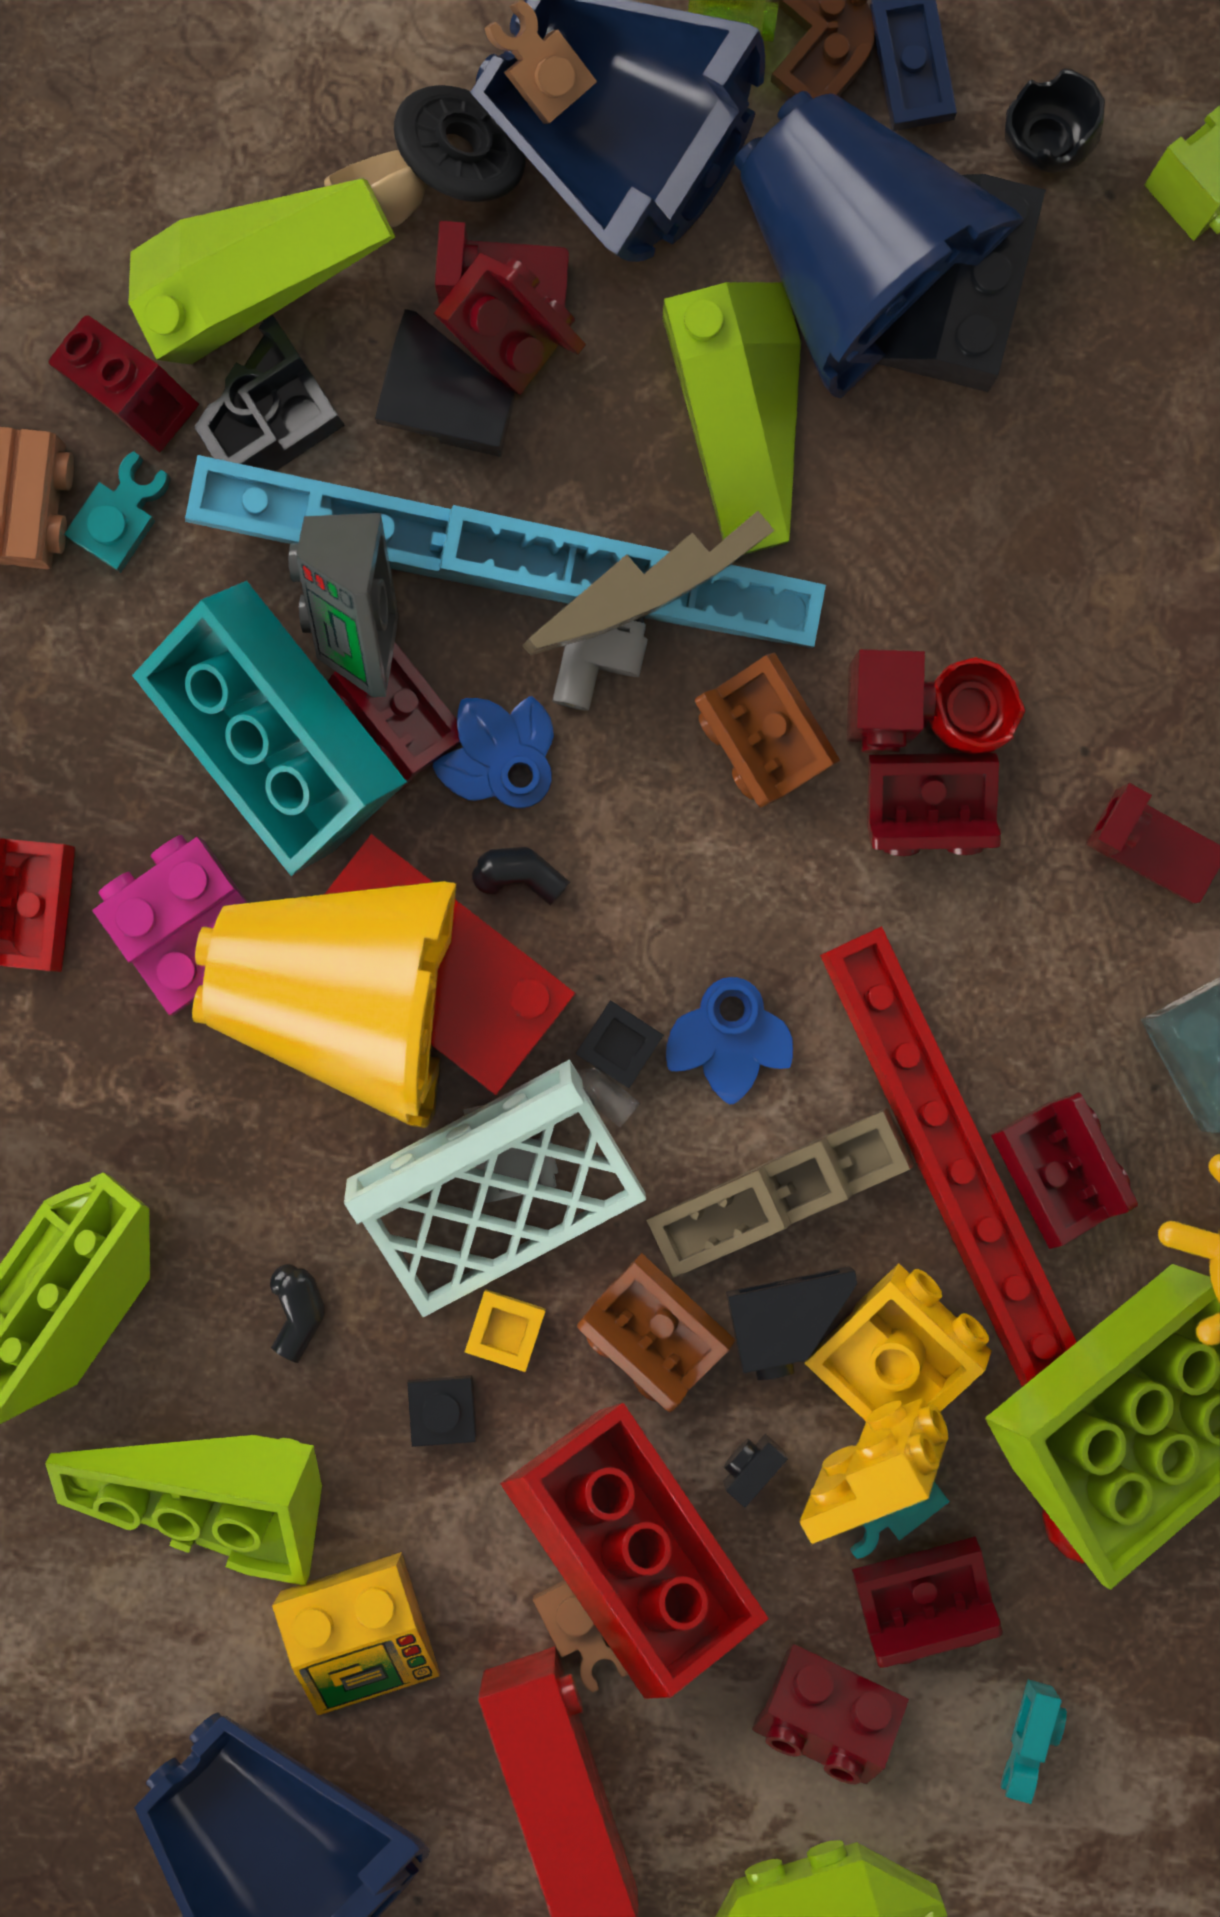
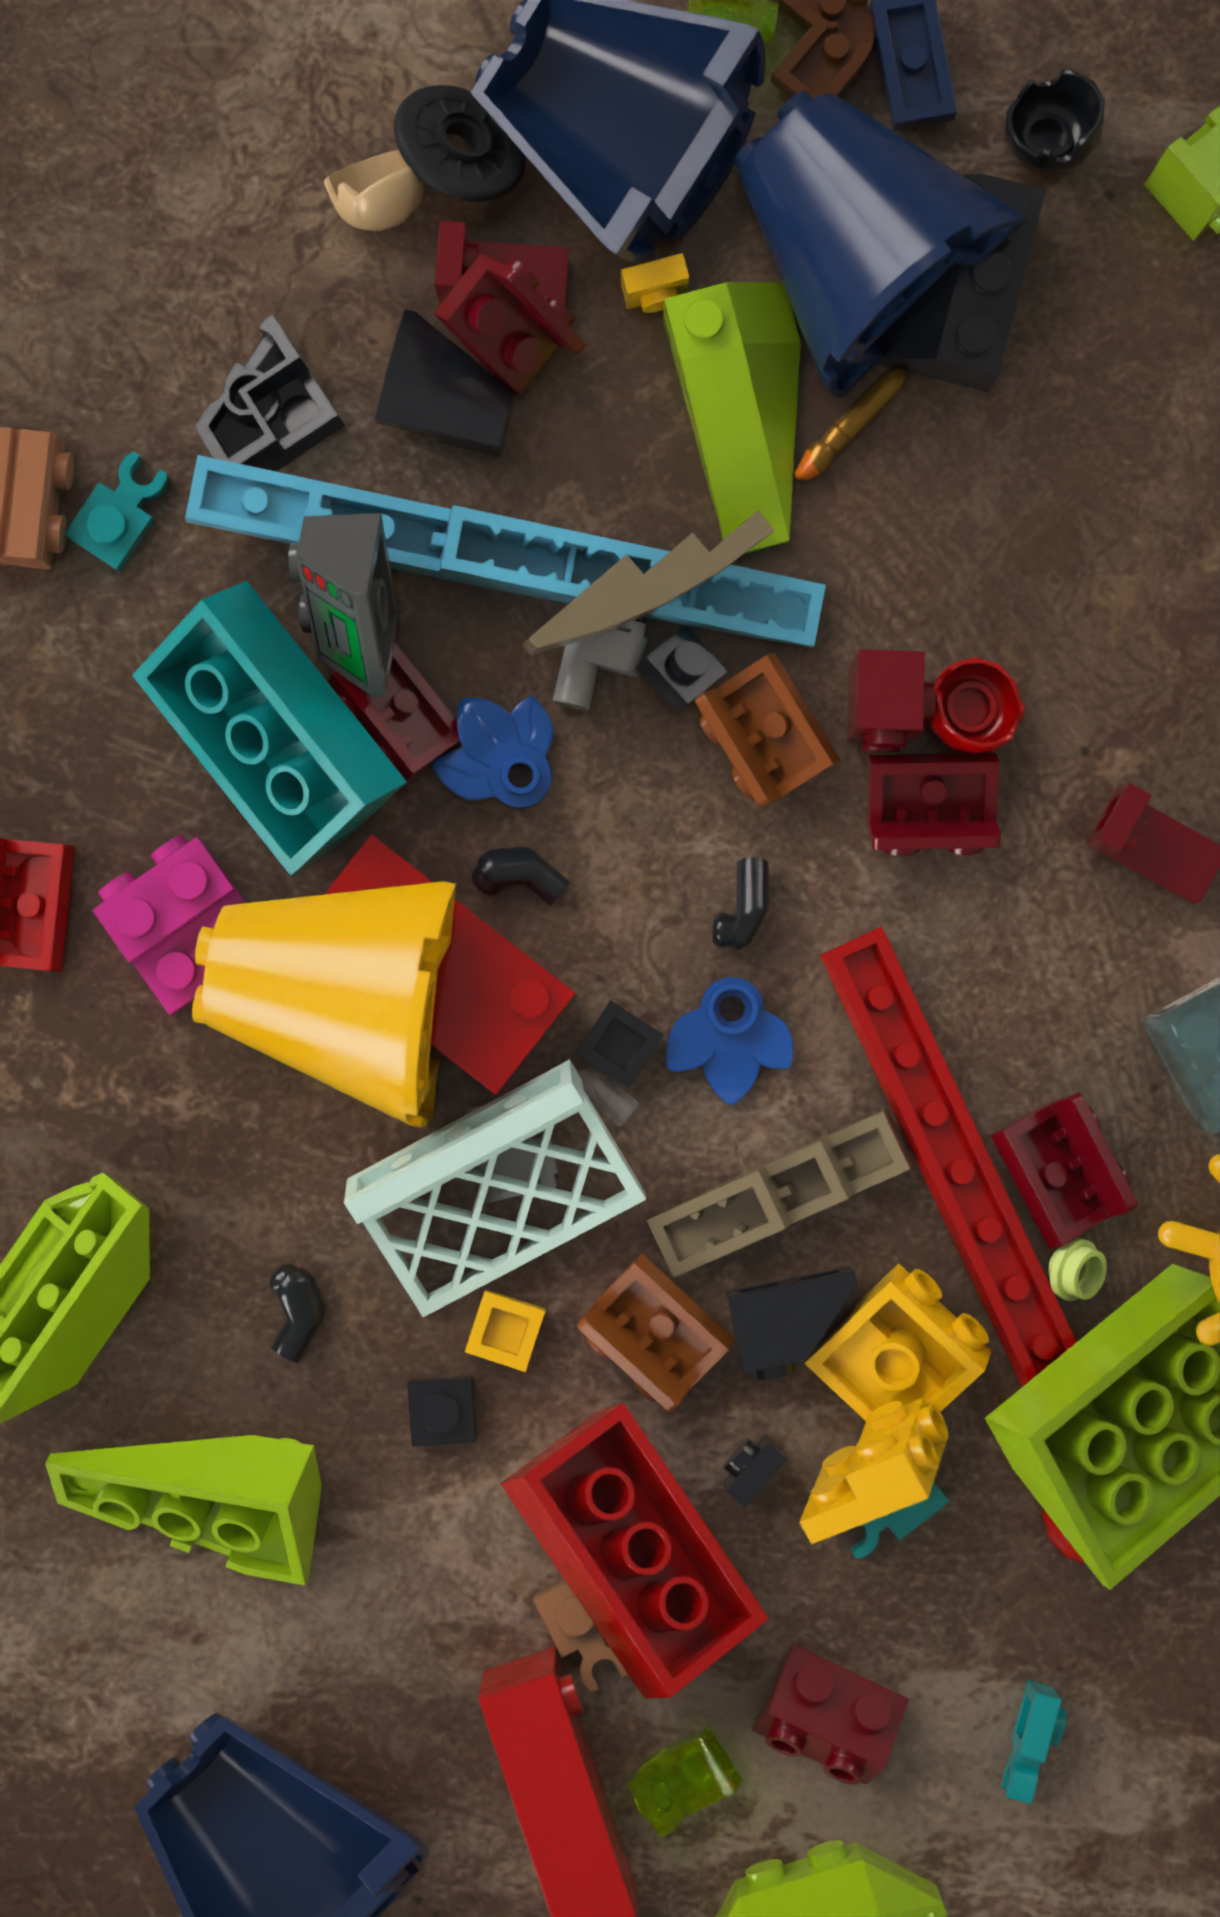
dark red bracket [48,315,200,453] -> none
lime wedge [128,178,396,365] -> none
yellow slope [272,1552,440,1715] -> none
medium nougat plate [485,0,597,124] -> none
dark red bracket [852,1536,1003,1668] -> none
none -> yellow plate [621,253,689,313]
none -> clear neon green bracket [628,1726,743,1837]
none -> black plate [636,625,728,715]
none -> black arm [712,857,769,951]
none -> pearl gold piece [795,367,908,480]
none -> yellowish green plate [1048,1237,1107,1301]

